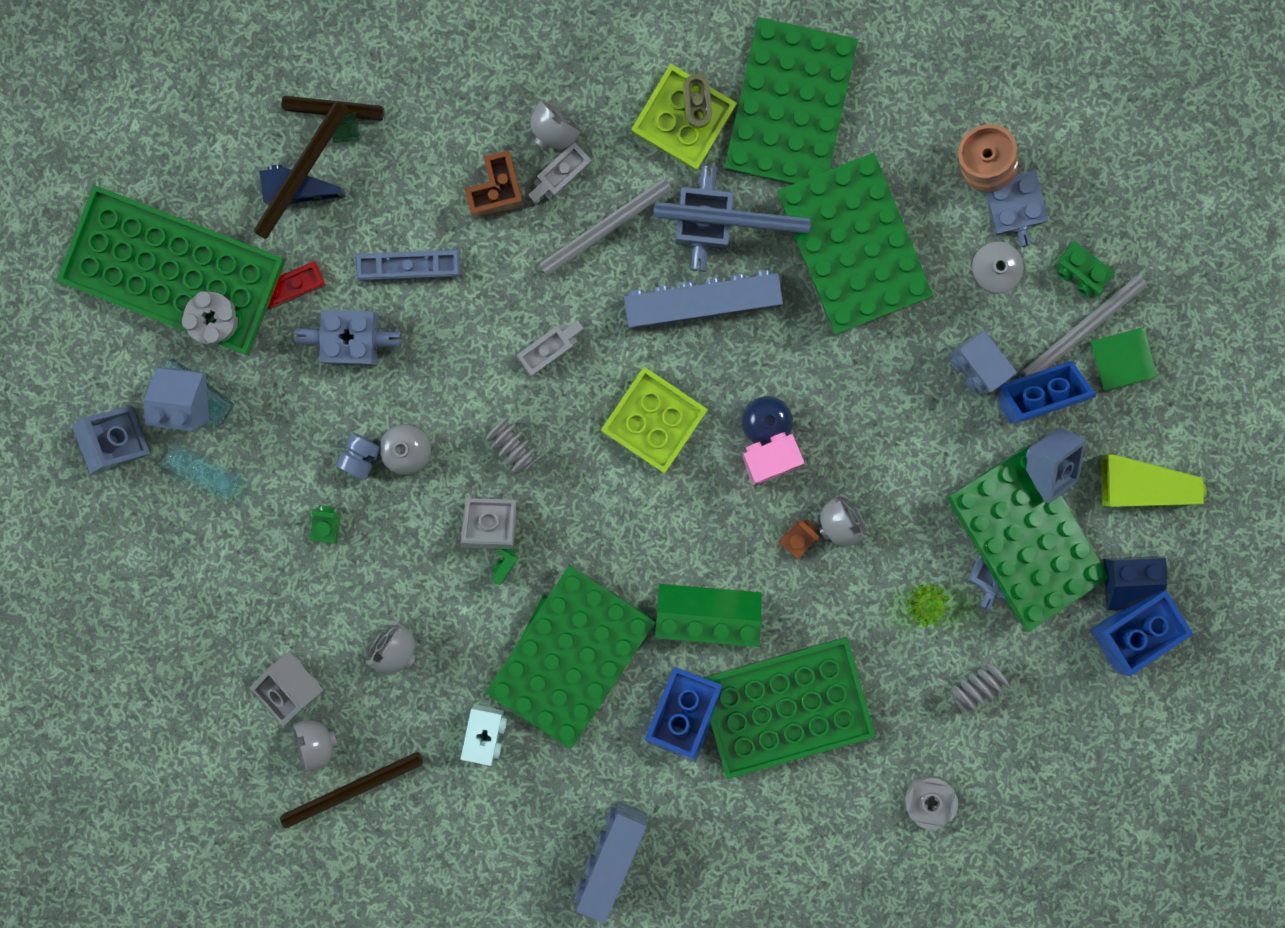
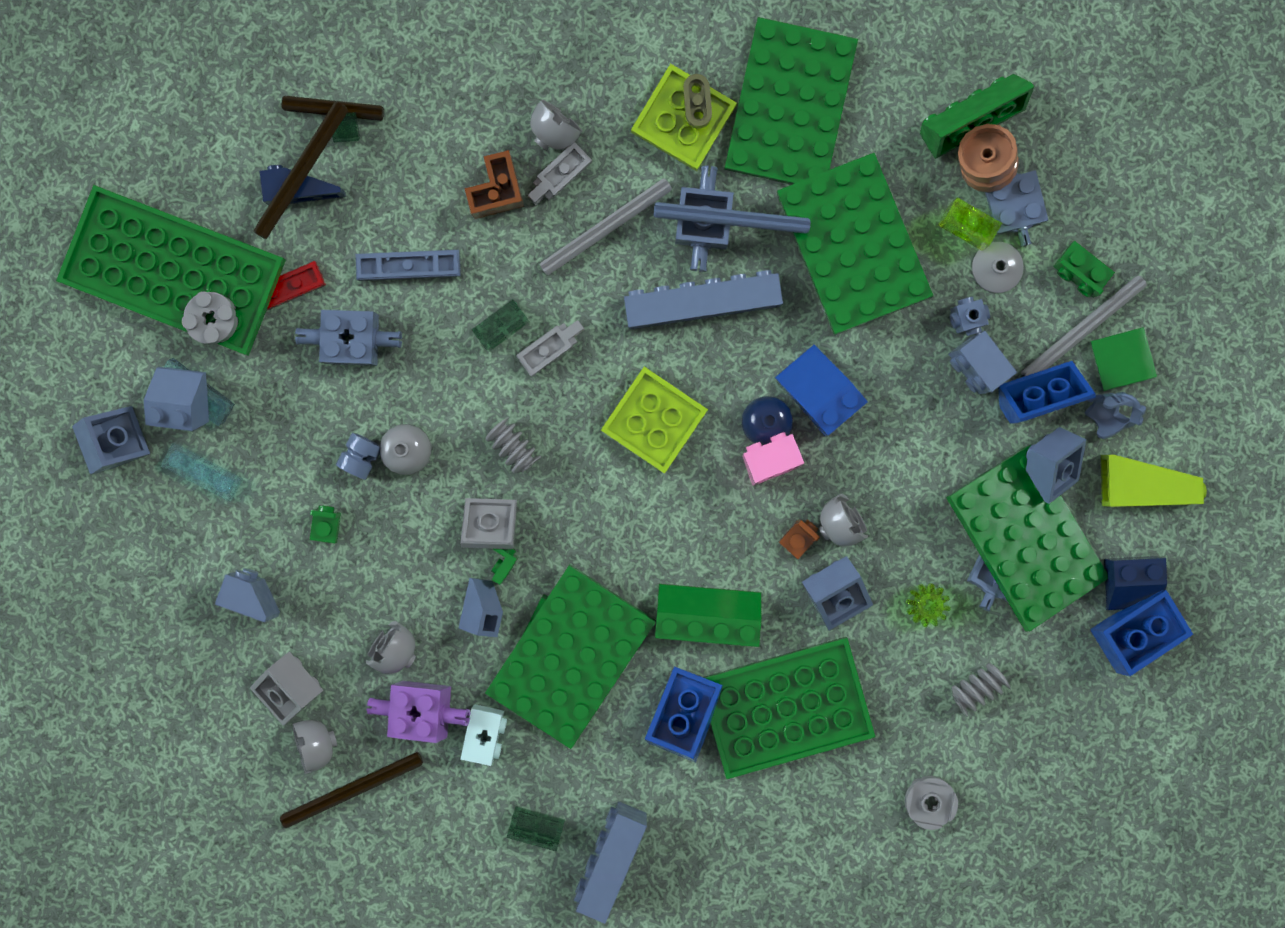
none -> sand blue slope [215,568,280,622]
none -> medium lavender brick [367,681,471,743]
none -> sand blue slope [459,578,503,637]
none -> clear green hinge [472,299,530,352]
none -> clear green hinge [506,806,565,852]
none -> blue slope [775,345,868,436]
none -> sand blue slope [802,556,873,630]
none -> green slope [920,74,1034,159]
none -> clear neon green brick [938,197,1002,251]
none -> sand blue brick [950,297,990,336]
none -> sand blue helmet [1085,392,1146,439]

